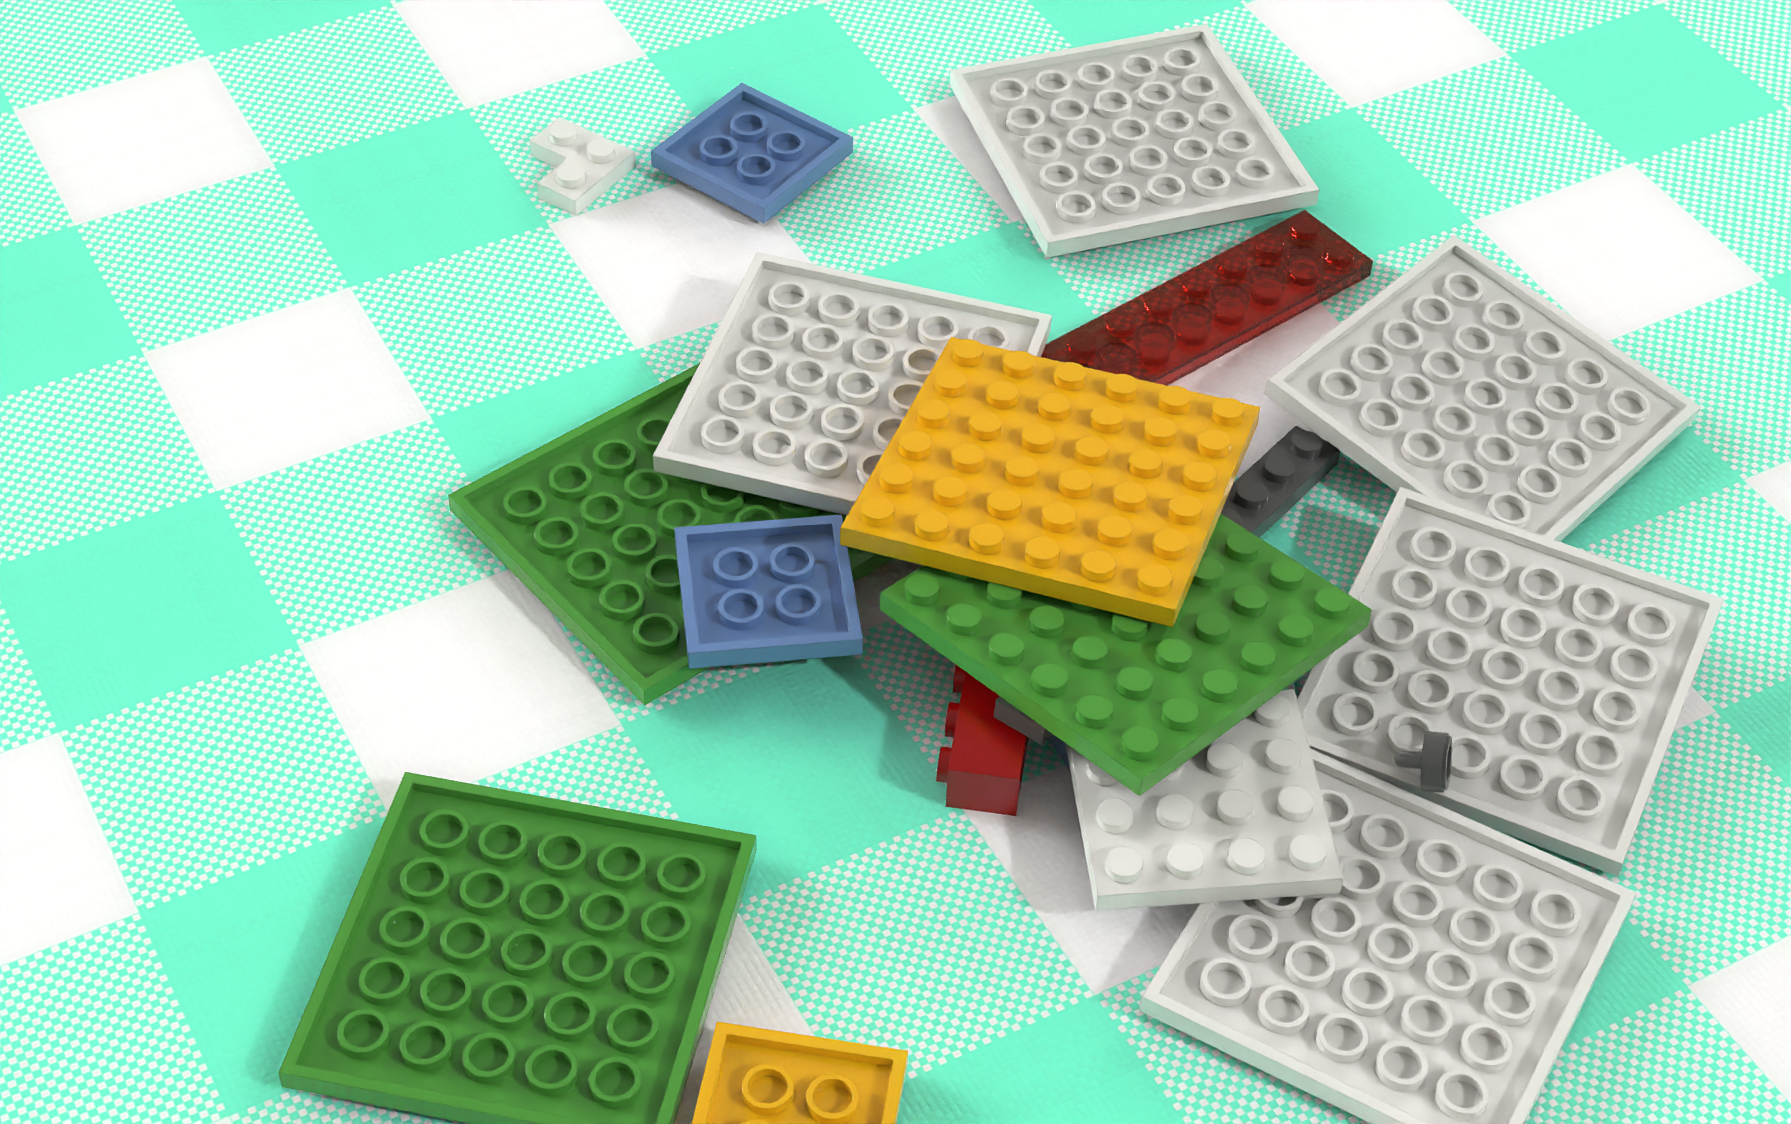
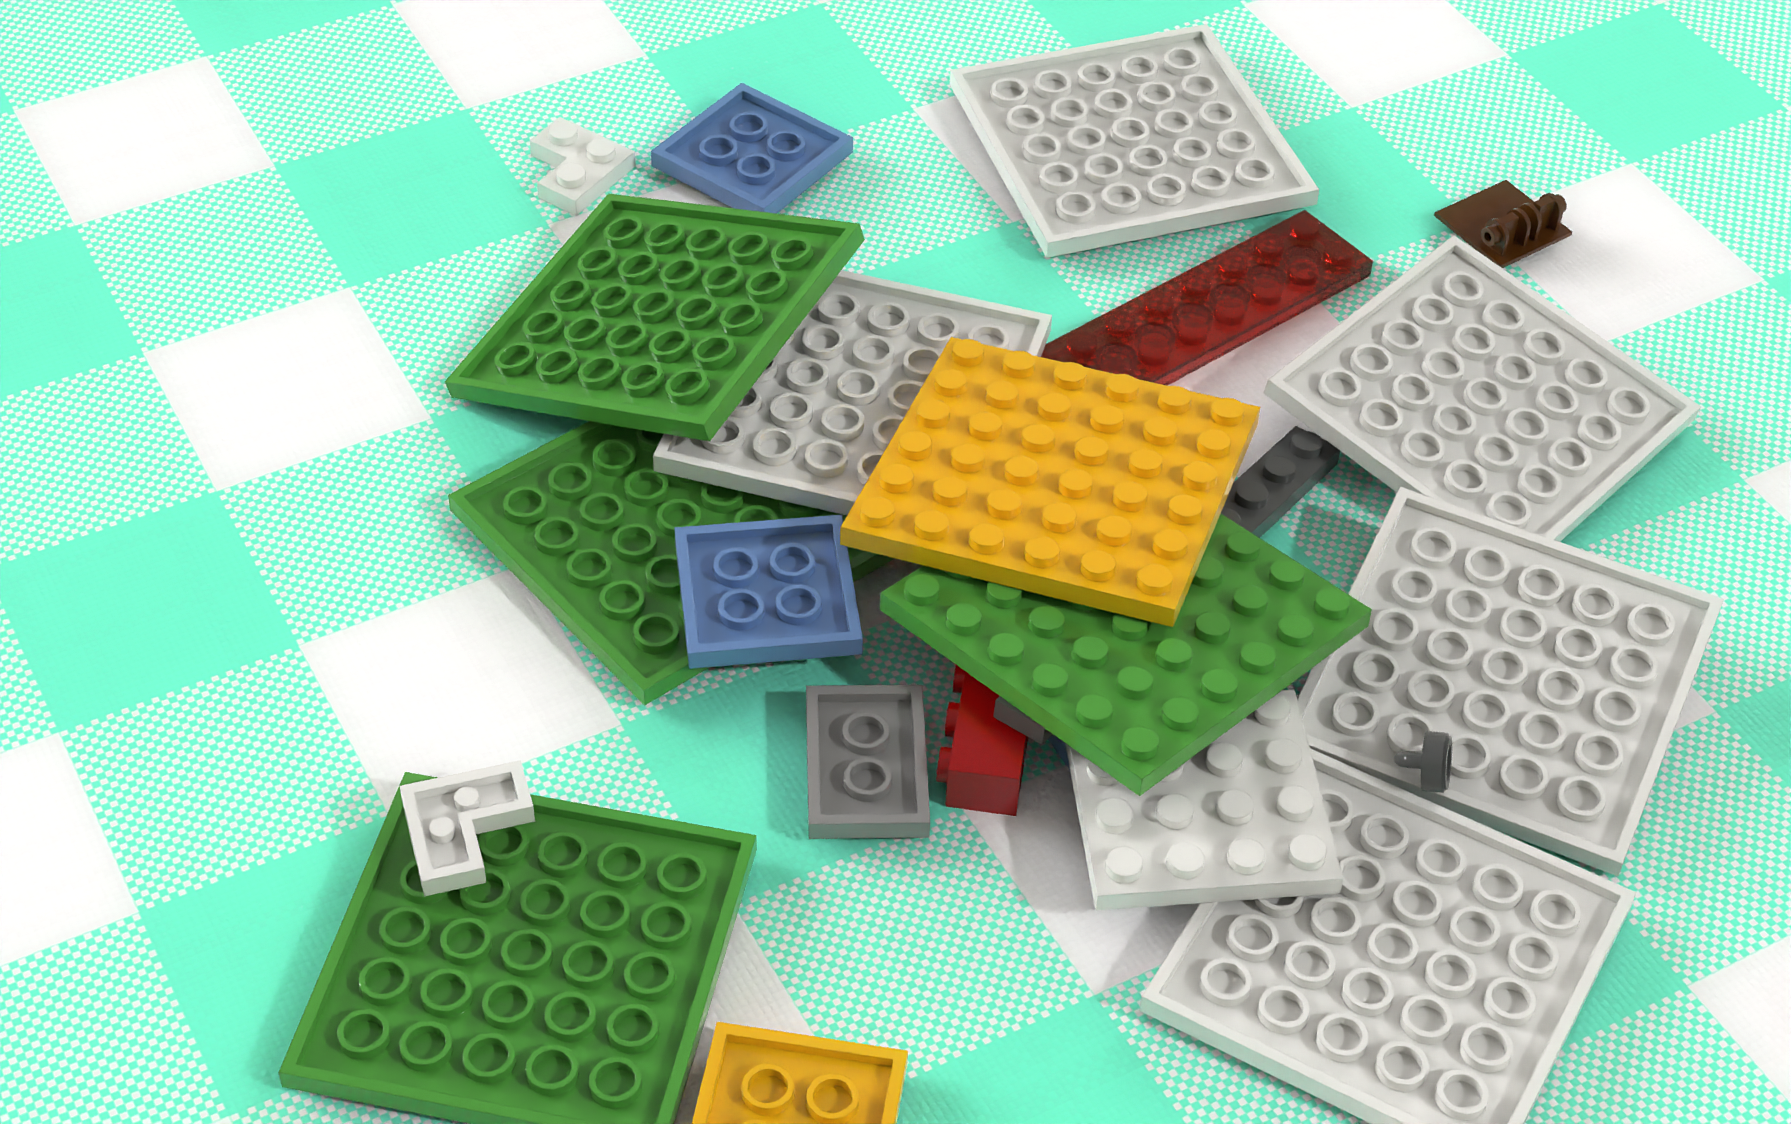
none -> white plate [400,760,535,896]
none -> bright green plate [445,193,865,441]
none -> light grey plate [806,685,930,839]
none -> reddish brown hinge [1434,180,1572,268]

